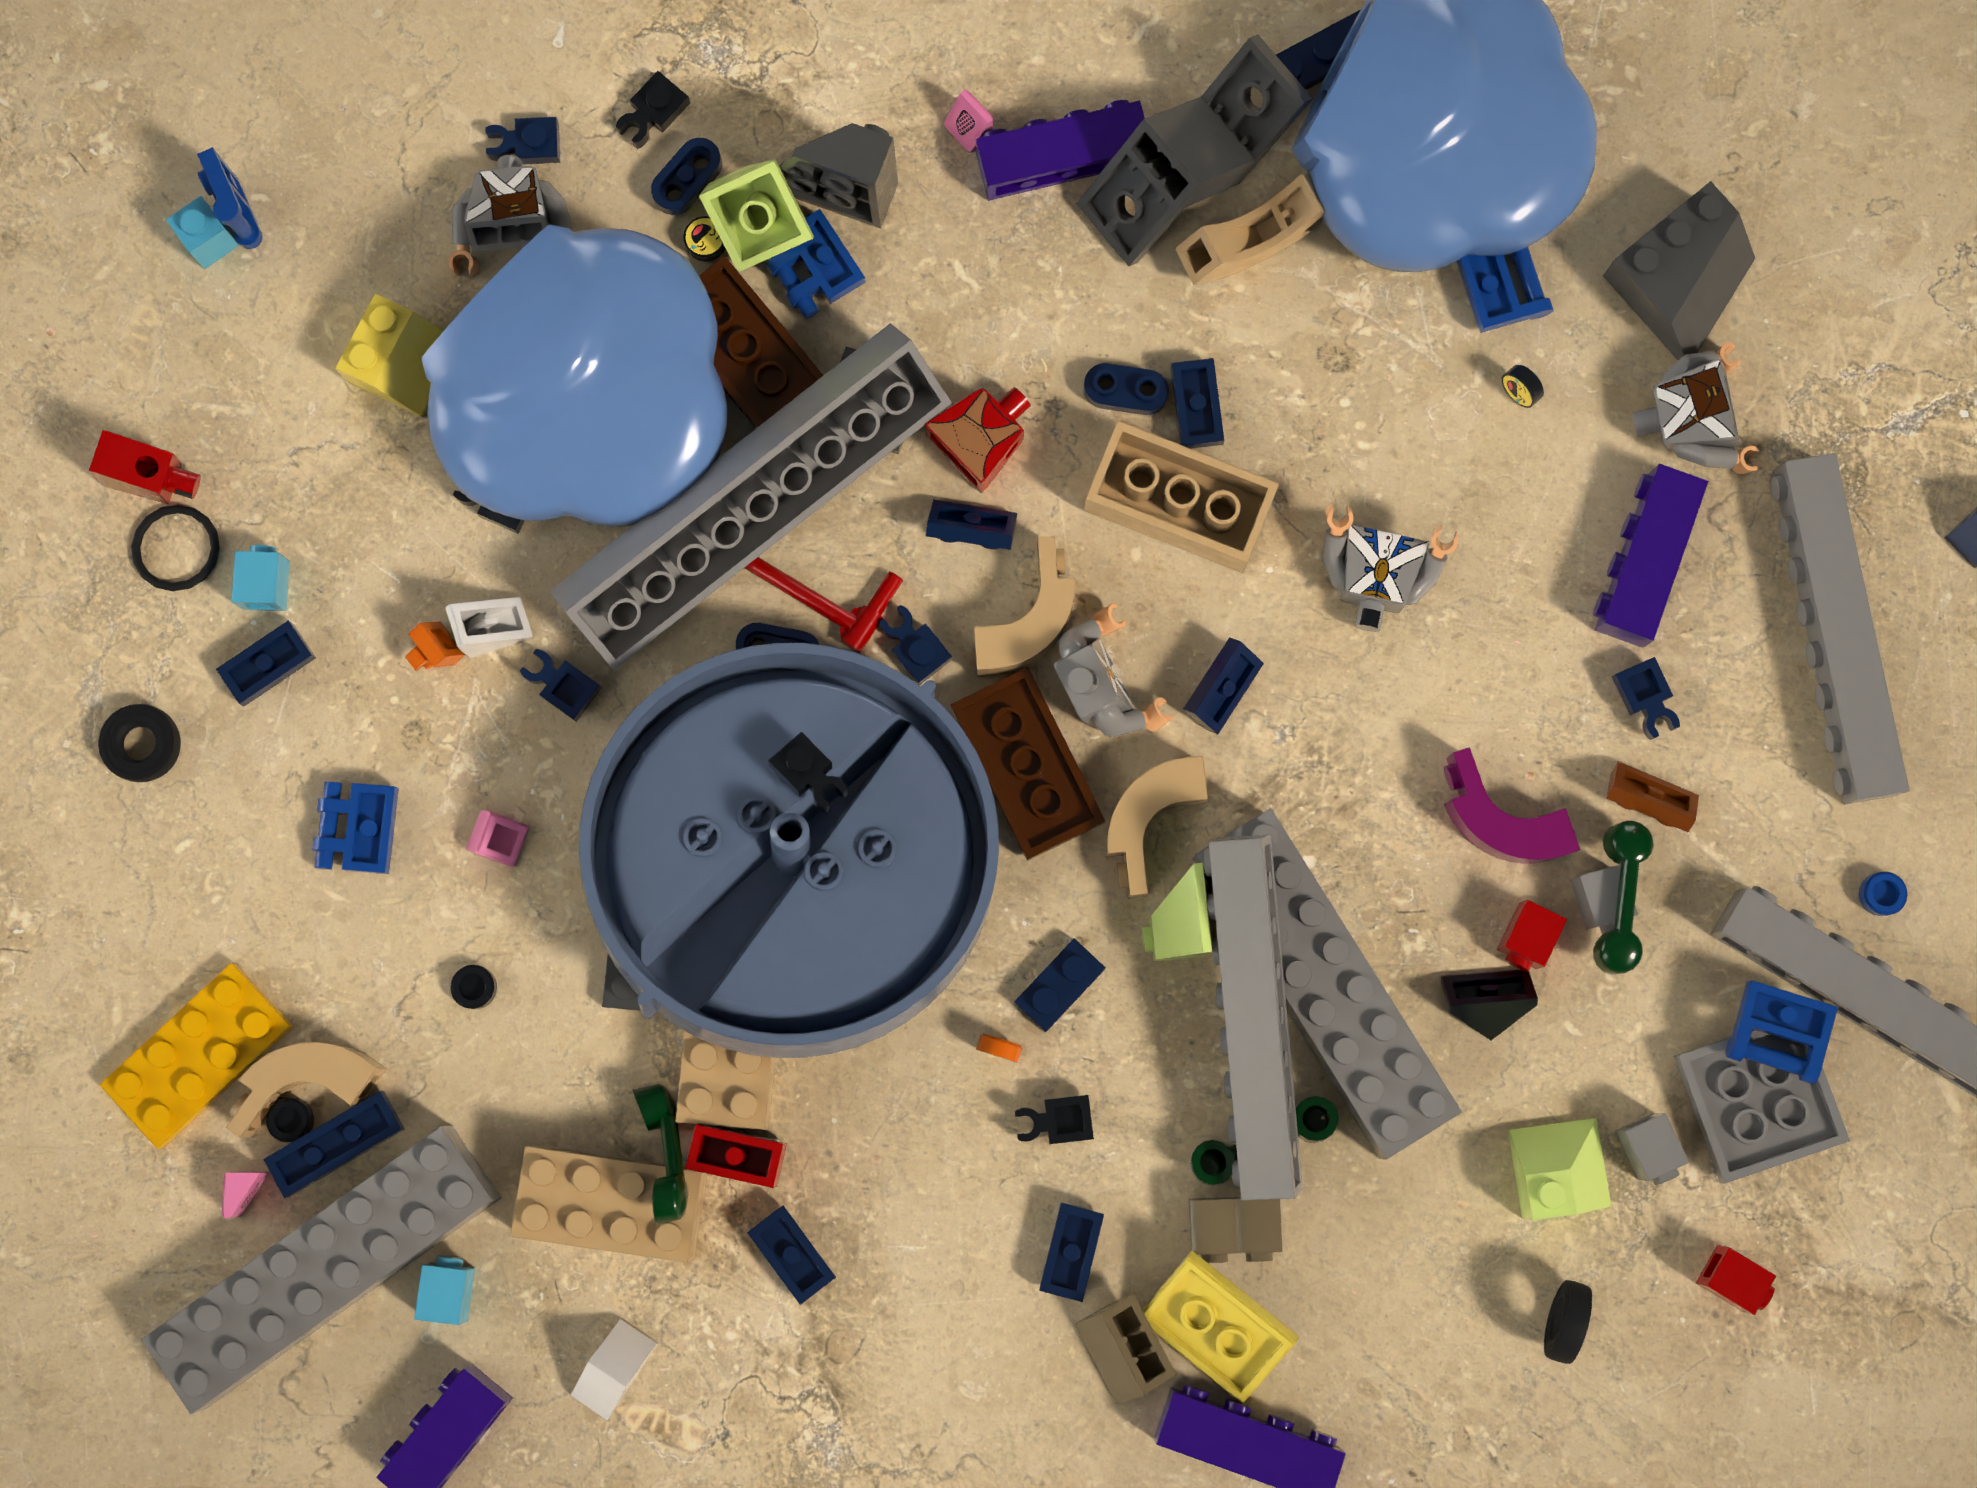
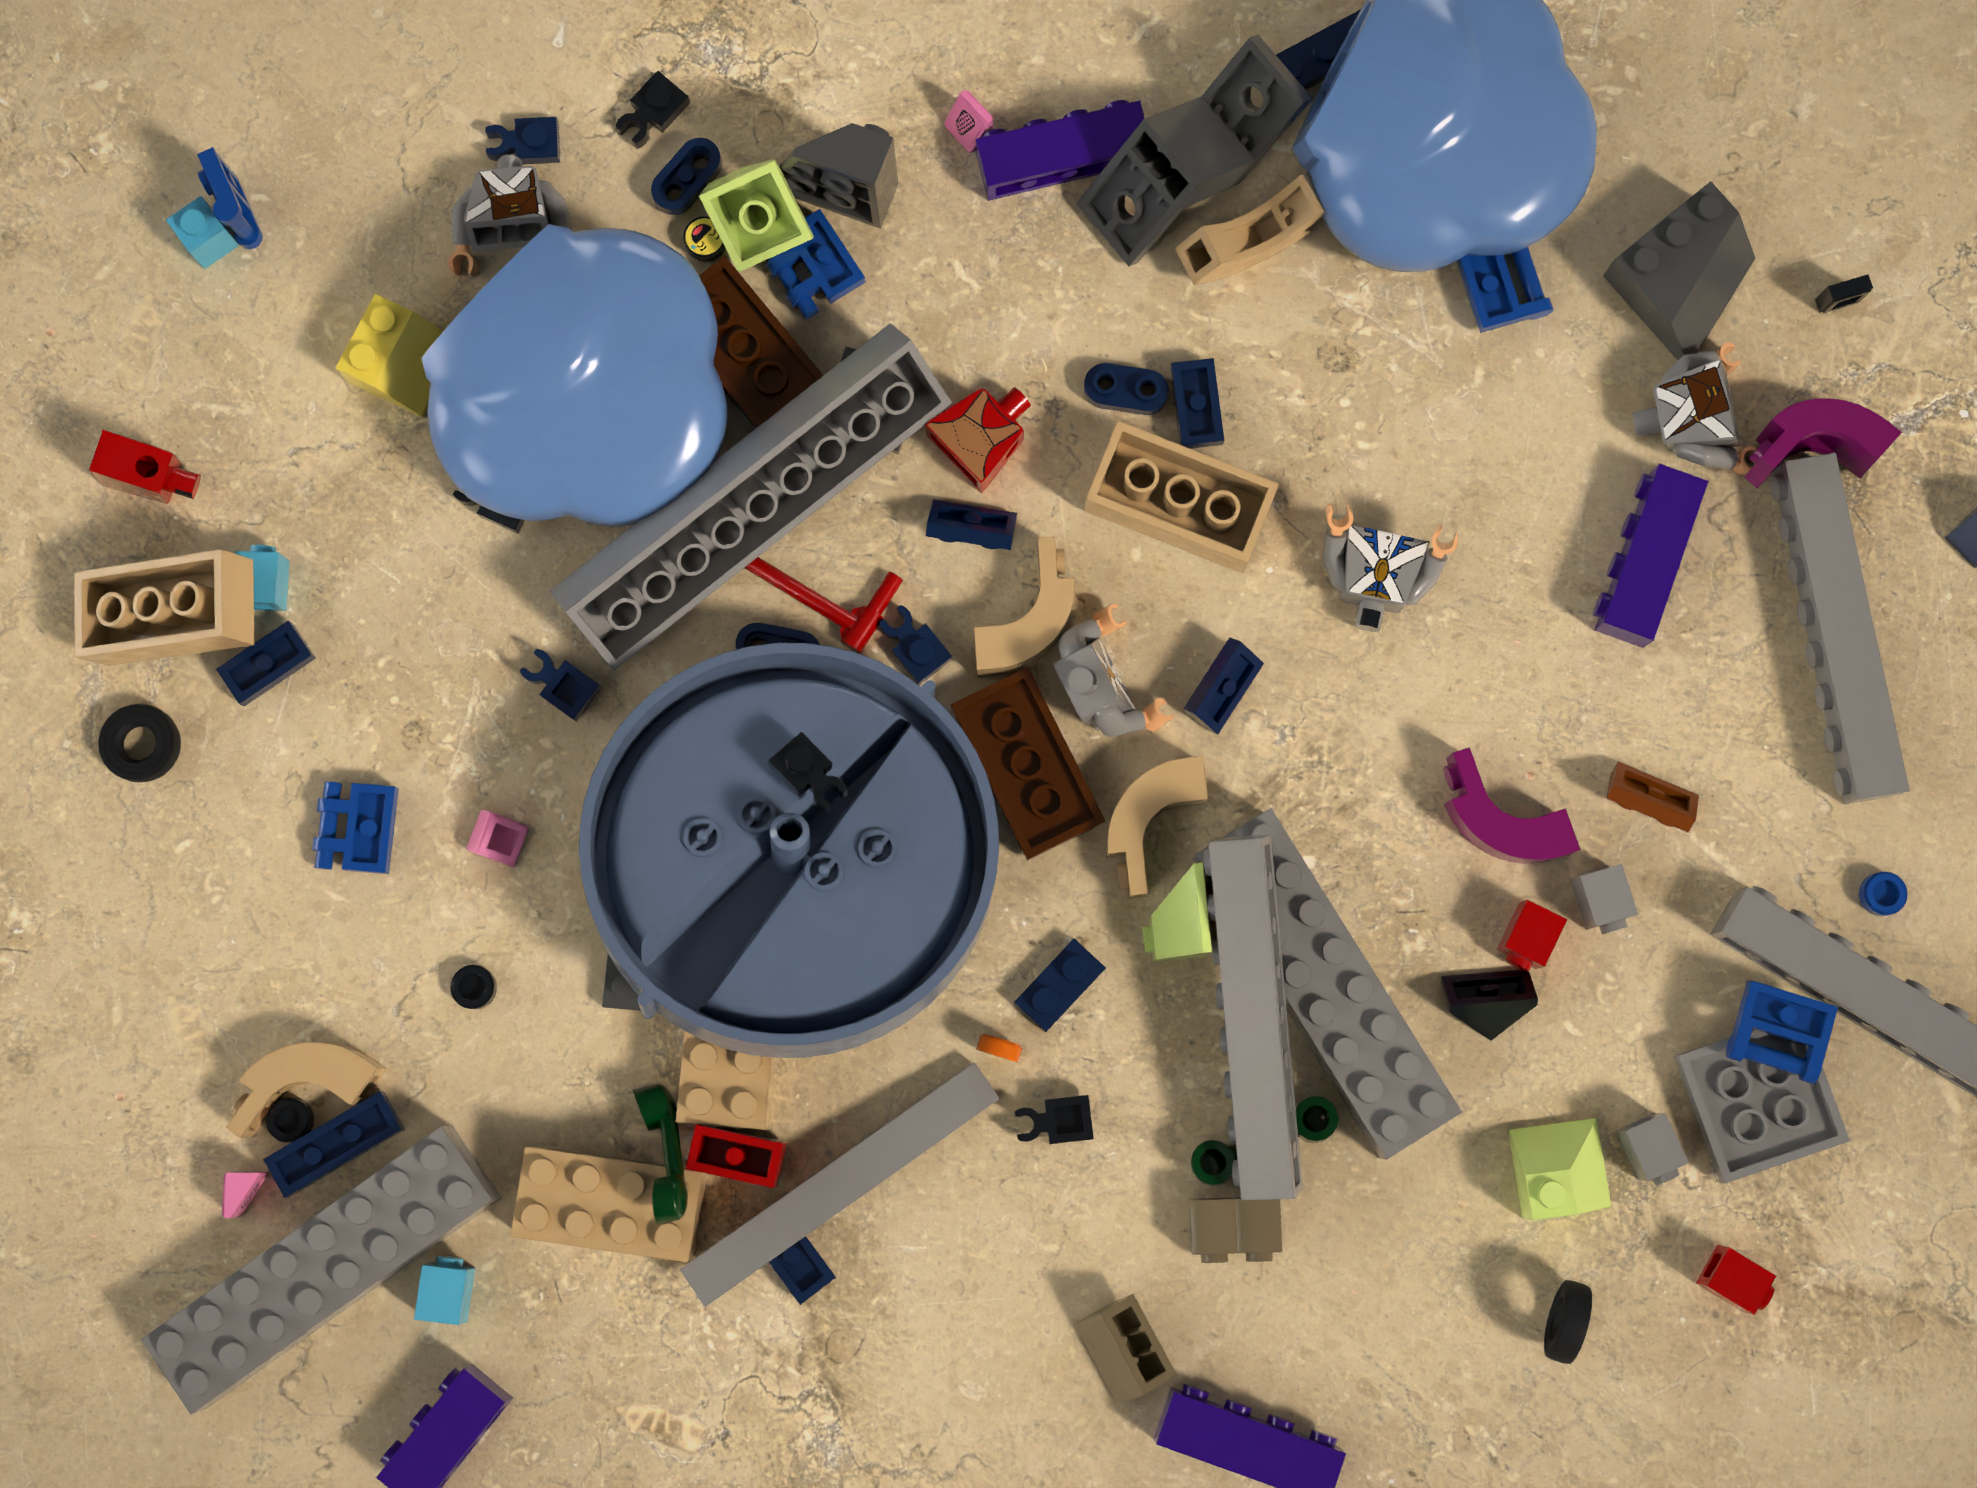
yellow plate [99,963,294,1149] -> none
black piece [131,505,220,592] -> none
orange tile [405,621,466,671] -> none
white slope [445,597,533,659] -> none
white slope [570,1318,658,1420] -> none
dark blue plate [1039,1202,1104,1302] -> none
light yellow tile [1142,1251,1299,1404] -> none
tile [1502,365,1544,408] -> none
dark green piece [1593,821,1654,975] -> none
dark blue plate [1612,657,1680,740] -> none
none -> tan brick [74,549,254,666]
none -> light grey tile [680,1062,1000,1307]
none -> magenta arch [1744,398,1902,489]
none -> black tile [1815,274,1873,314]

